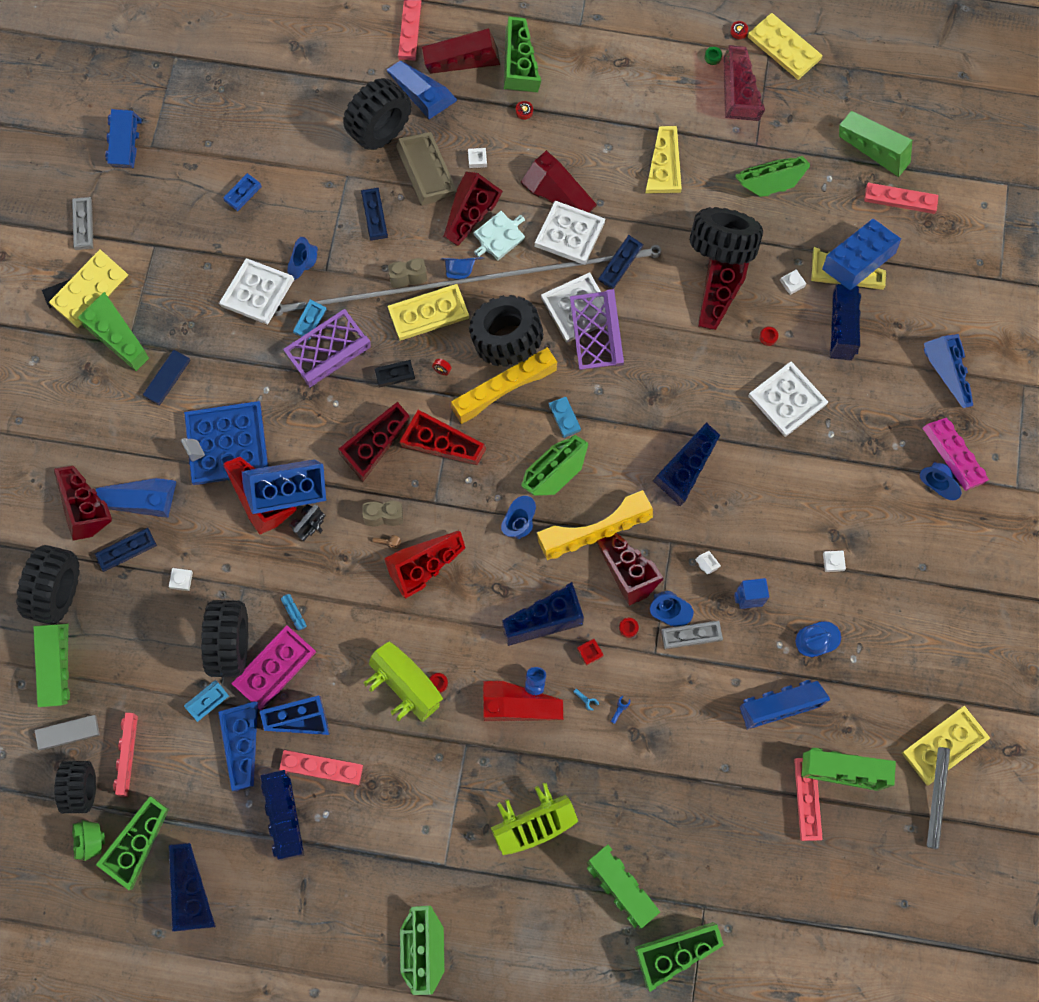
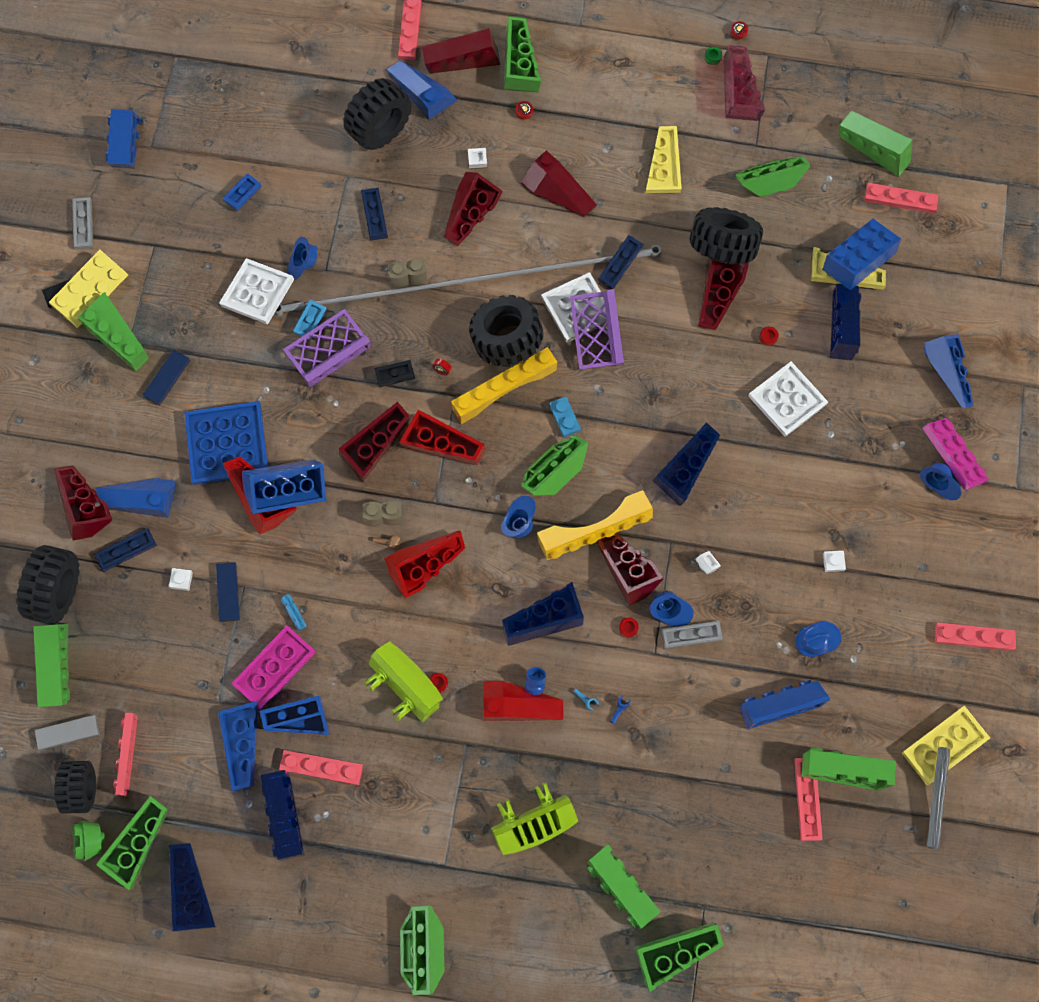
light grey slope [181,438,205,461] -> none
dark azure plate [184,680,229,722] -> none
black tyre [201,600,249,677] -> none
black hips [289,504,326,542] -> none
light yellow plate [388,284,469,341] -> none
dark tan slope [396,132,457,206] -> none
blue piece [440,257,485,279] -> none
light aqua plate [474,211,525,261] -> none
white plate [535,201,605,265] -> none
red plate [577,639,604,666] -> none
blue brick [734,578,769,609] -> none
light yellow plate [748,13,823,80] -> none
white plate [780,270,806,295] -> none
none -> dark blue tile [216,562,240,622]
none -> coral plate [935,623,1016,651]

